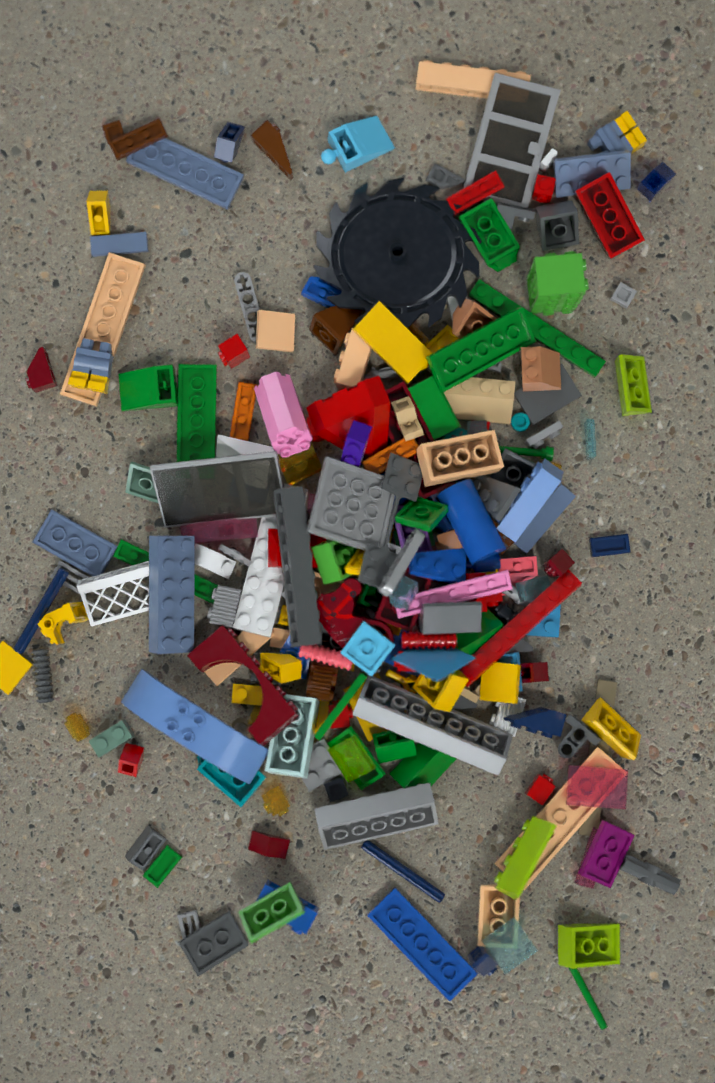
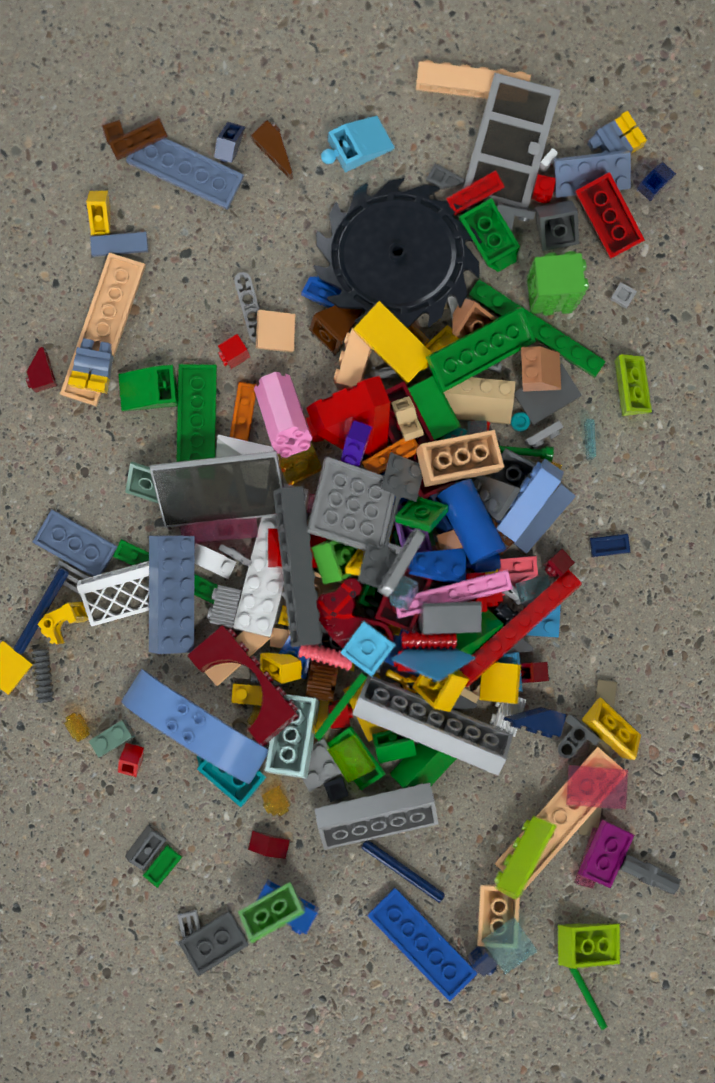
red brick [525,774,556,806] -> none

